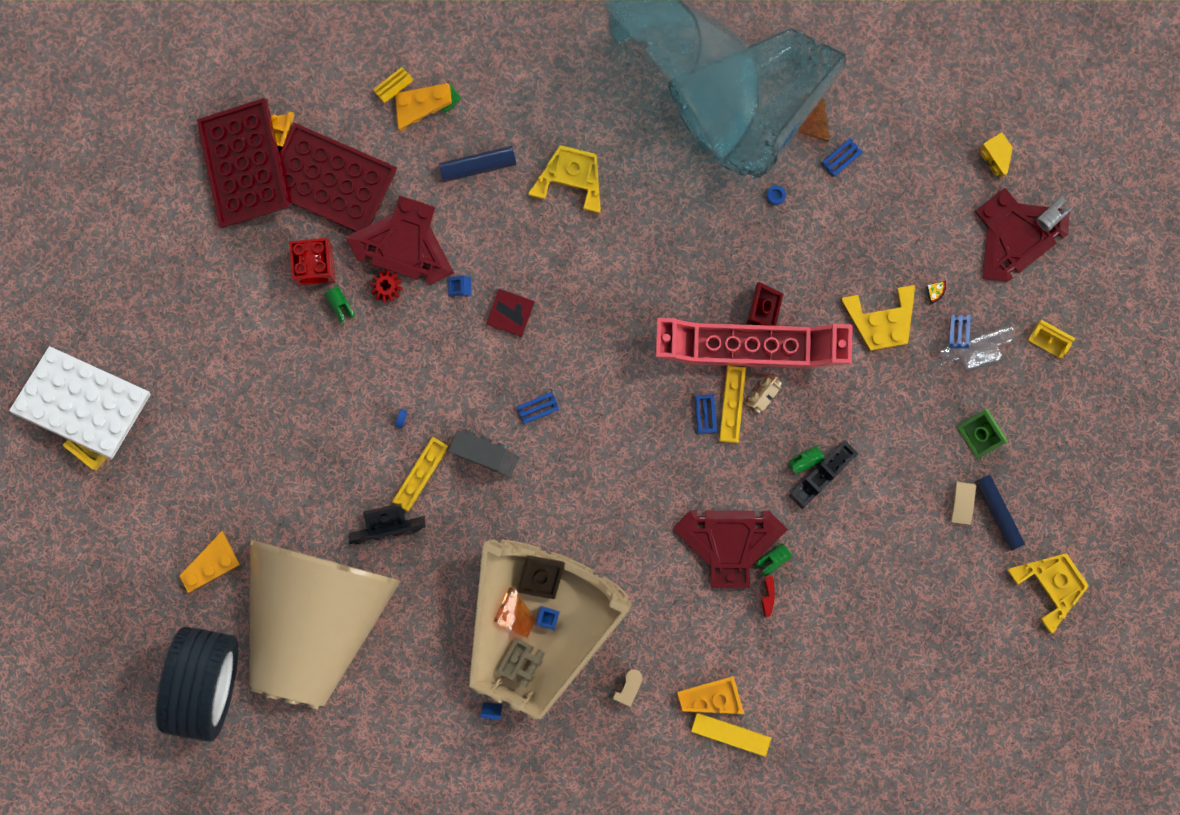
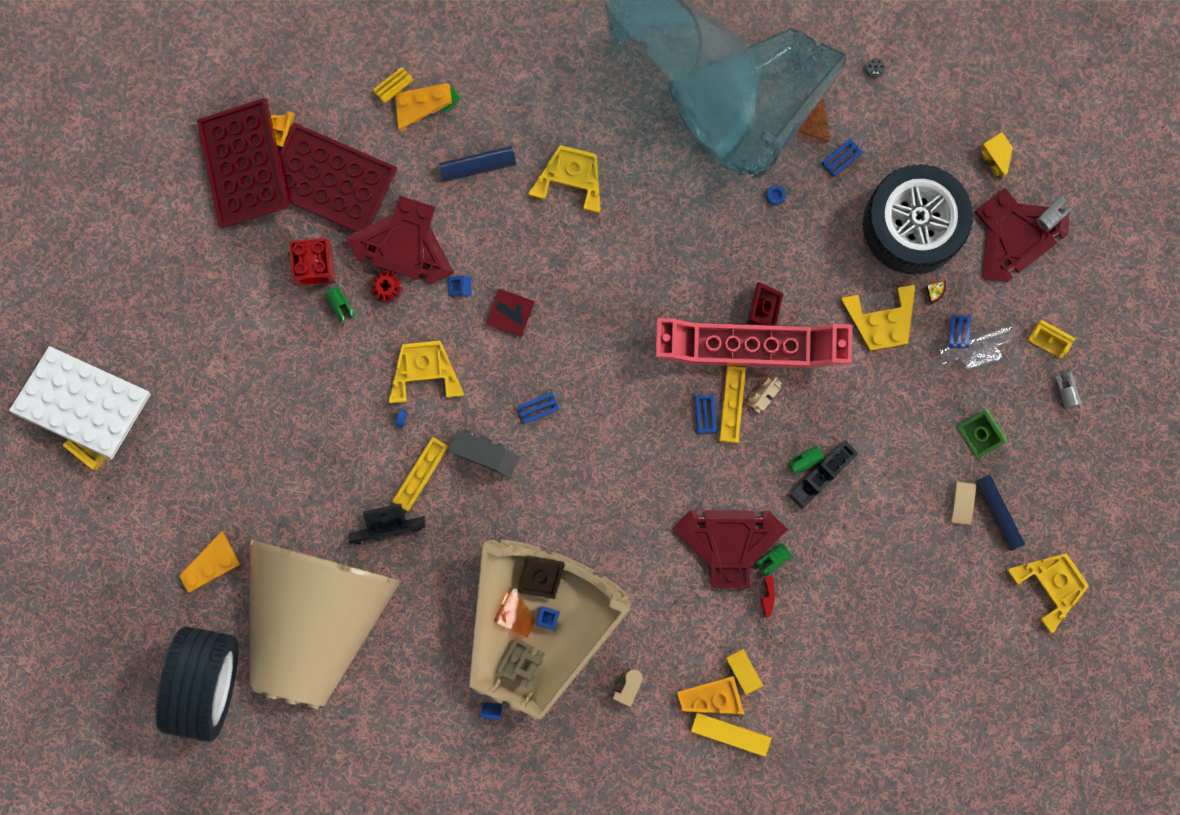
none -> yellow wing [389,341,464,404]
none -> yellow slope [726,649,763,695]
none -> wheel [862,164,973,275]
none -> dark grey tile [866,58,885,78]
none -> light grey hinge [1055,371,1082,409]

